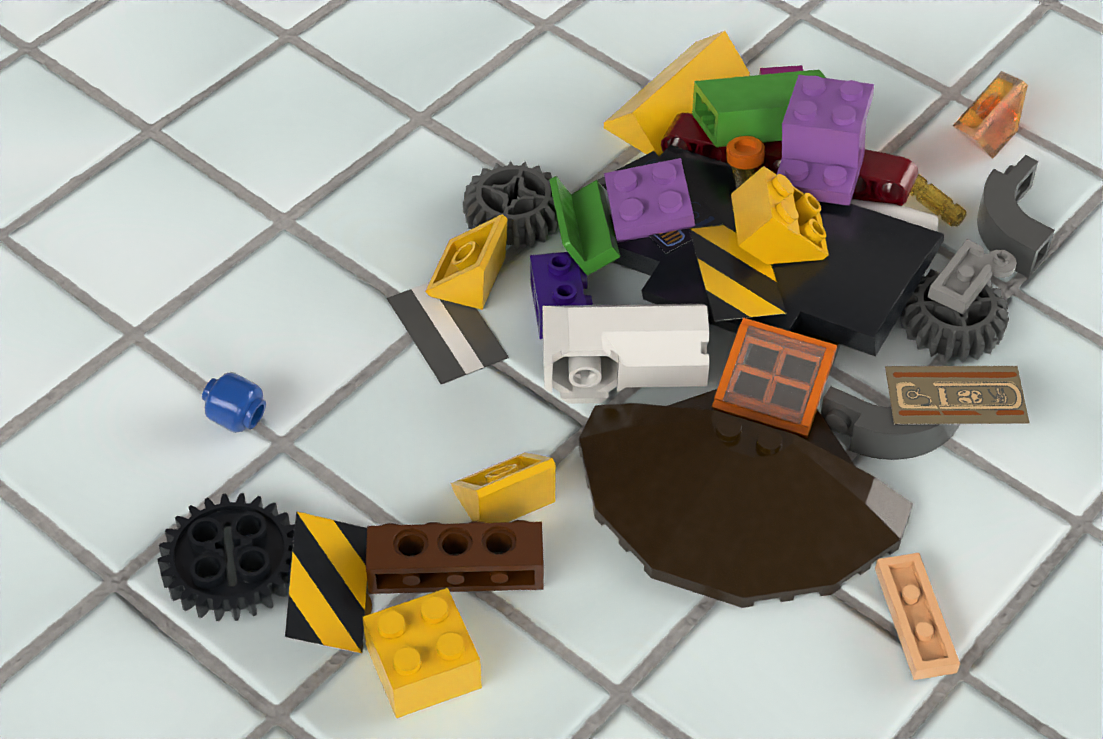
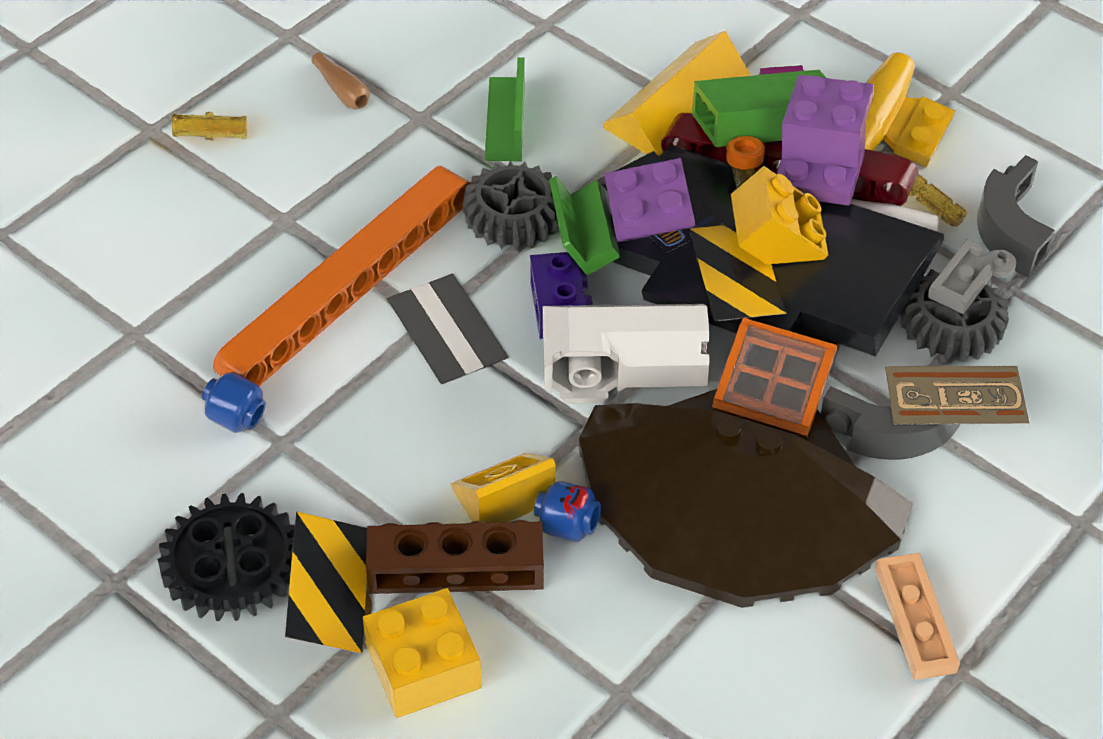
yellow slope [425,214,508,310] -> none
clear orange slope [952,71,1028,159] -> none
none -> clear yellow pin [172,112,247,141]
none -> orange beam [213,166,471,386]
none -> medium nougat piece [311,52,370,110]
none -> bright green panel [485,57,525,162]
none -> blue head [534,481,601,542]
none -> yellow plate [865,52,955,168]

